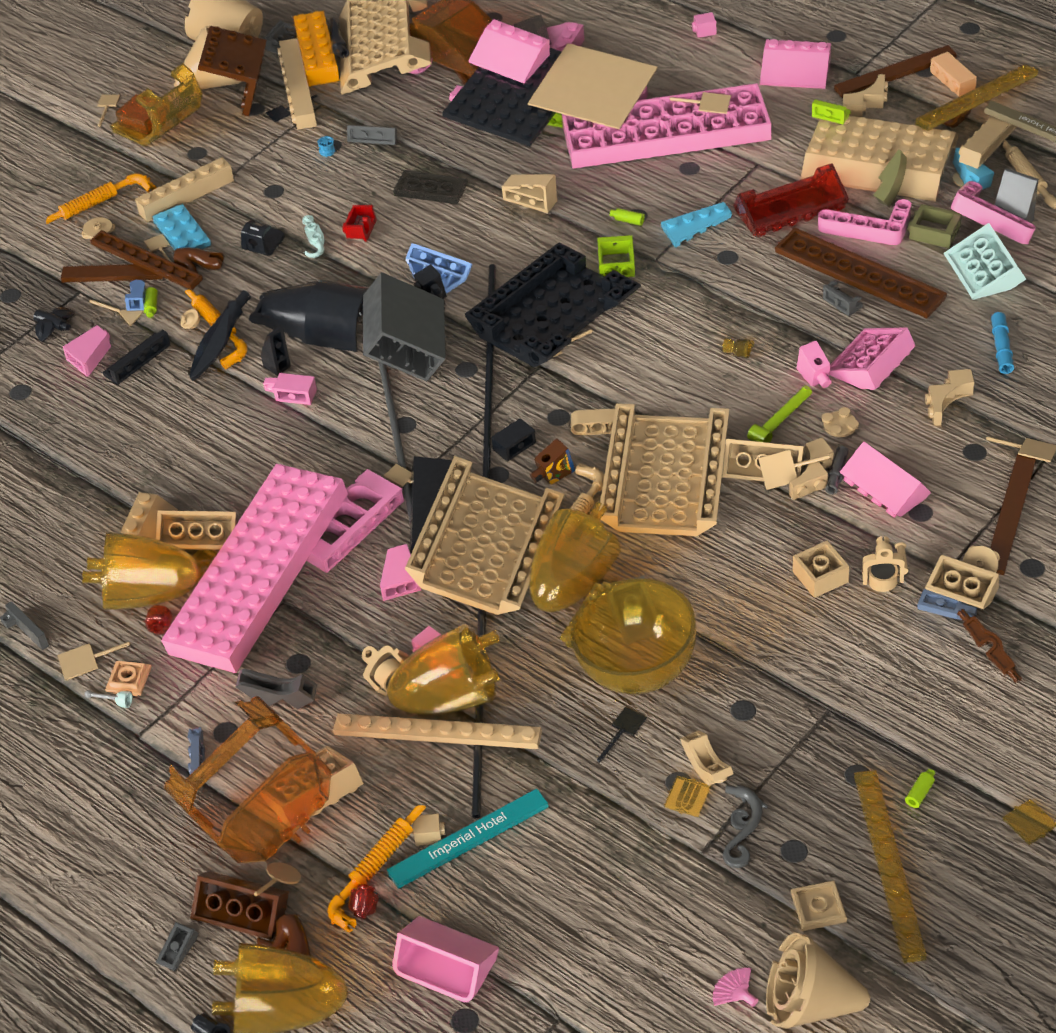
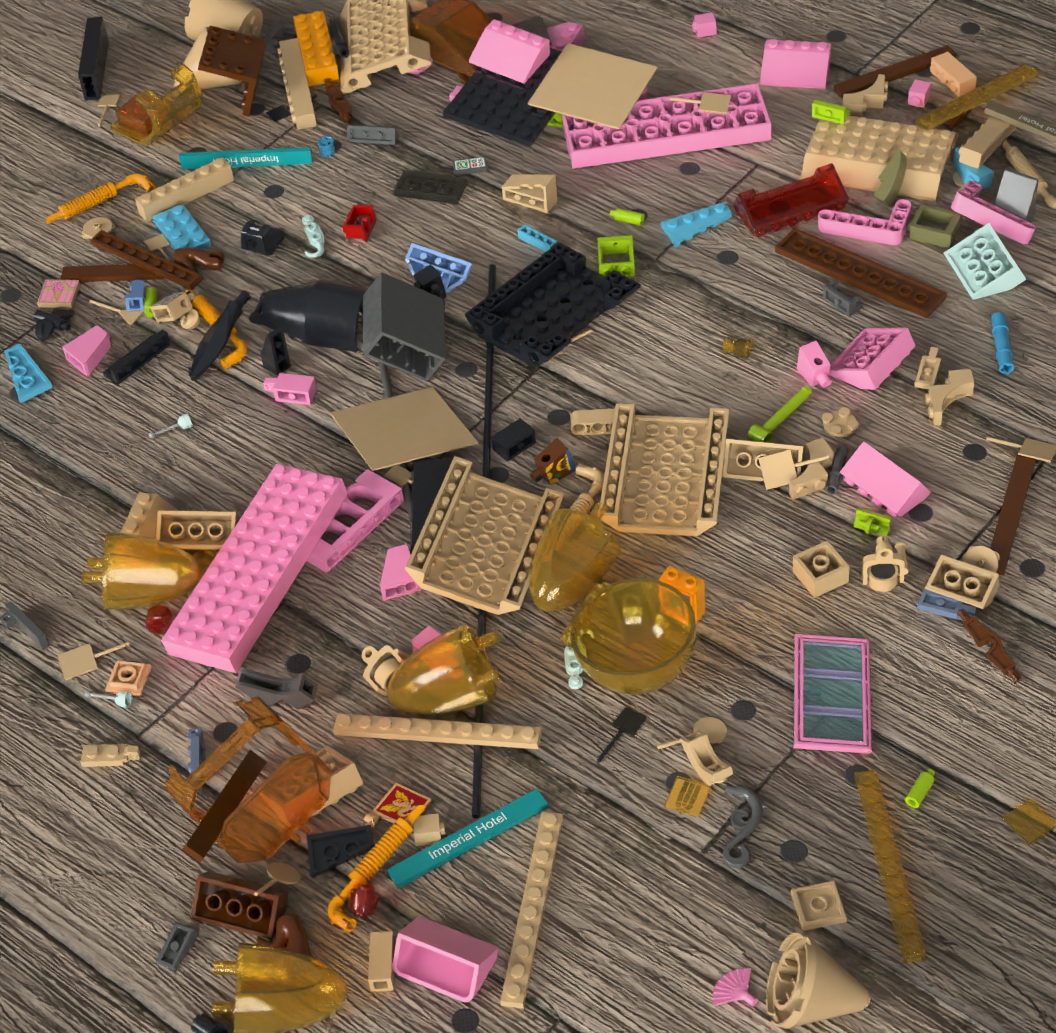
none -> medium azure wing [4,344,53,403]
none -> tile [37,279,80,308]
none -> black brick [78,17,109,100]
none -> tan hinge [81,744,141,767]
none -> hinge [148,413,193,439]
none -> tan torso [150,291,194,322]
none -> teal tile [179,147,313,169]
none -> reddish brown tile [182,750,267,862]
none -> black wing [306,825,374,878]
none -> reddish brown piece [324,78,353,124]
none -> tan piece [330,387,478,471]
none -> flag [364,783,432,829]
none -> tan brick [368,930,395,992]
none -> tile [452,156,487,176]
none -> tan plate [500,812,563,1009]
none -> medium azure piece [517,224,557,252]
none -> light aqua piece [564,628,593,689]
none -> tan piece [657,717,727,749]
none -> light orange window [659,566,705,625]
none -> clear light blue door [794,634,872,754]
none -> lime hips [853,507,892,537]
none -> bright pink brick [908,80,931,108]
none -> tan hinge [915,347,941,389]

